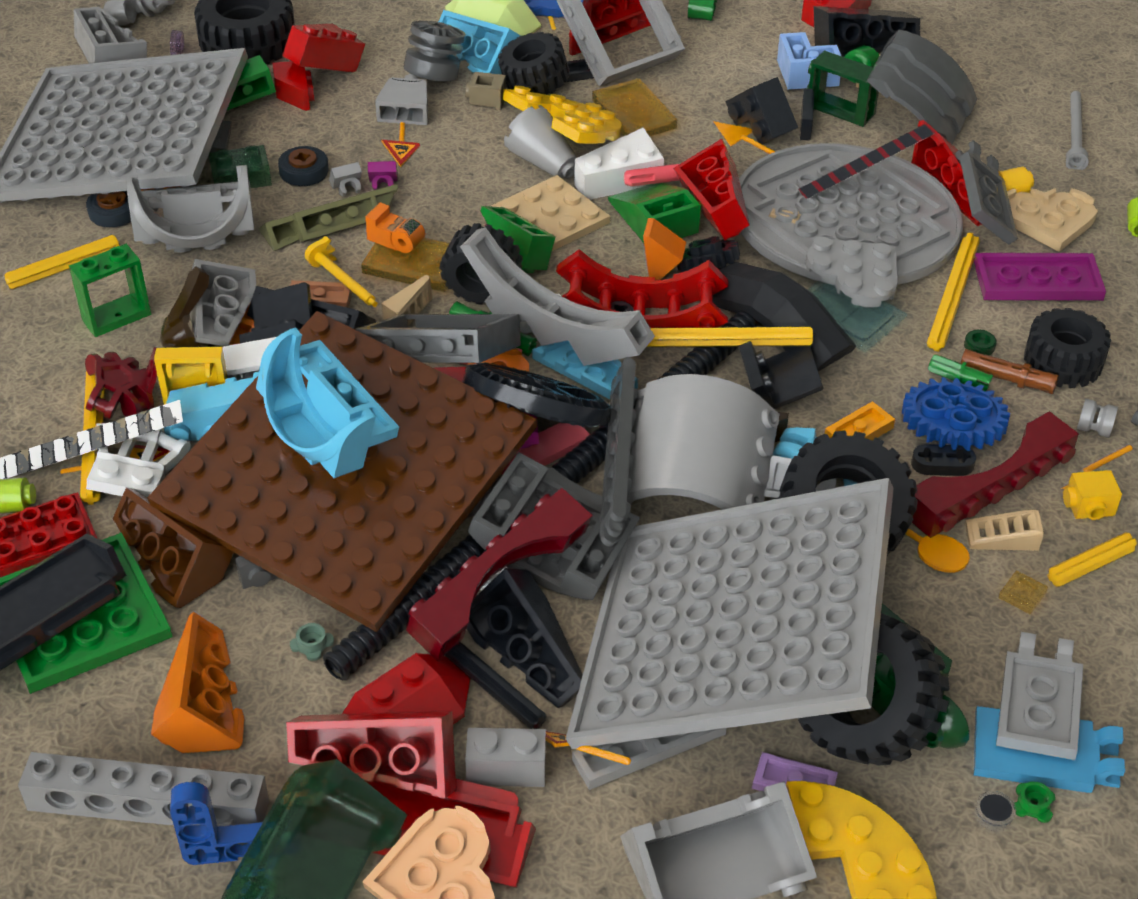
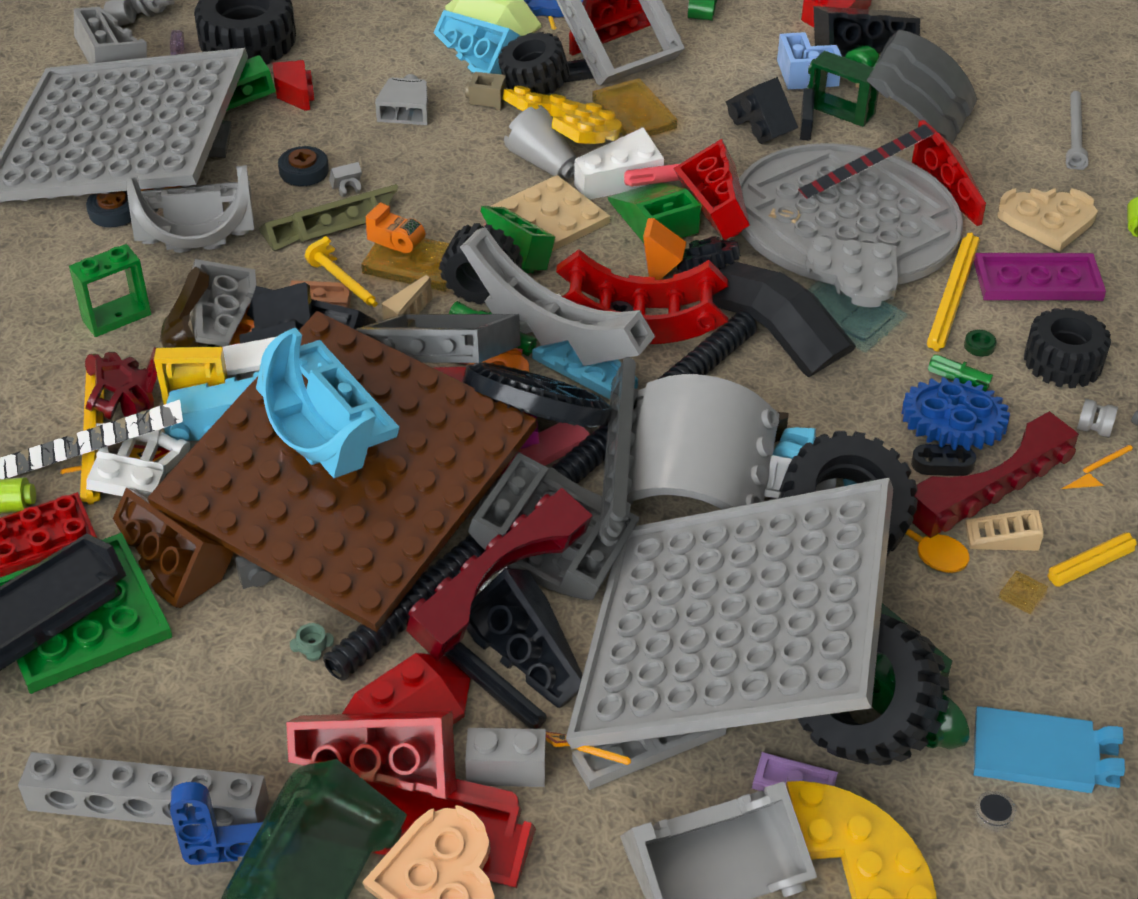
yellow axle [4,235,120,289] -> none
orange wedge [151,612,245,753] -> none
clear green brick [208,145,272,188] -> none
red wedge [282,23,366,72] -> none
magenta tile [368,161,398,190] -> none
piece [381,122,420,167] -> none
dark grey wheel [403,20,466,81] -> none
yellow axle [647,327,813,347] -> none
light orange piece [713,121,775,154] -> none
black bracket [739,341,824,409] -> none
light orange plate [824,401,895,441] -> none
dark grey tile [955,140,1018,245] -> none
dark orange pin [961,349,1059,395] -> none
light grey tile [996,632,1083,760] -> none
yellow brick [998,166,1034,193] -> none
green plate [1013,782,1055,823] -> none
yellow brick [1063,470,1122,520] -> none

